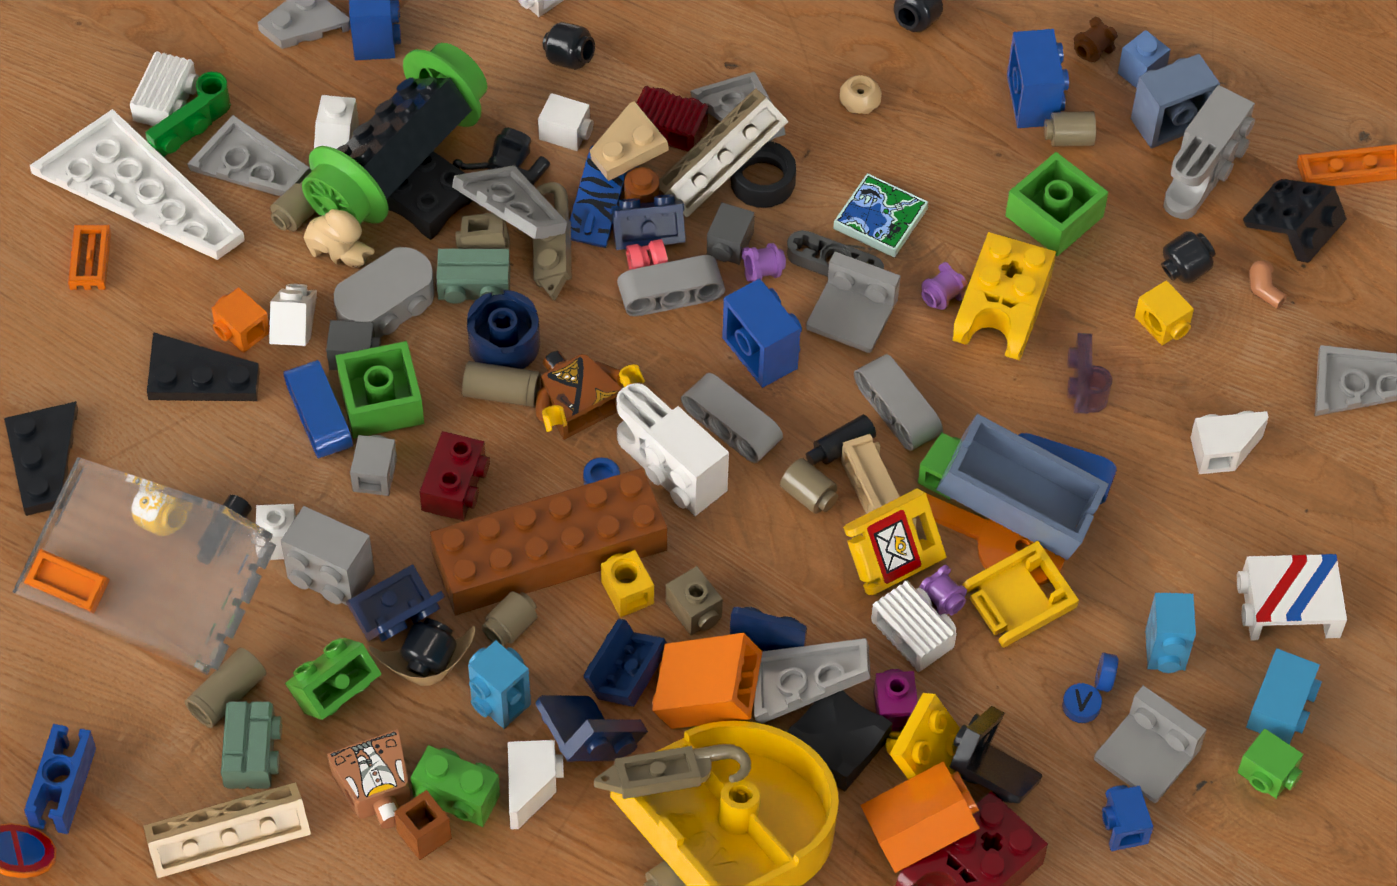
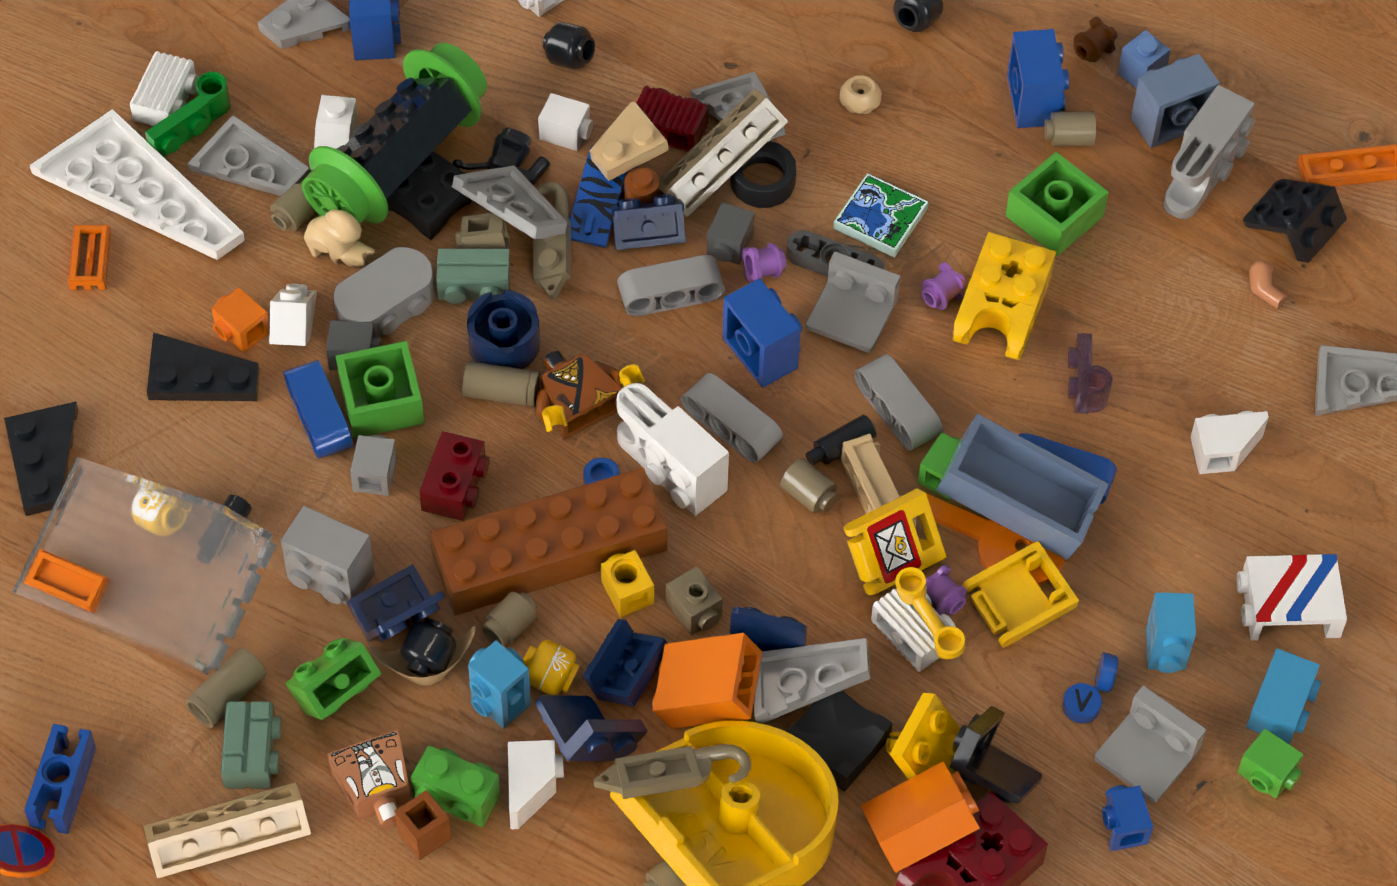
white brick [256,504,296,560] -> none
coral wheel [626,239,668,270] -> none
magenta brick [873,669,918,731] -> none
yellow brick [1135,280,1194,346] -> none
black head [1161,231,1216,284] -> none
none -> yellow head [523,639,580,695]
none -> yellow bar [895,567,965,660]

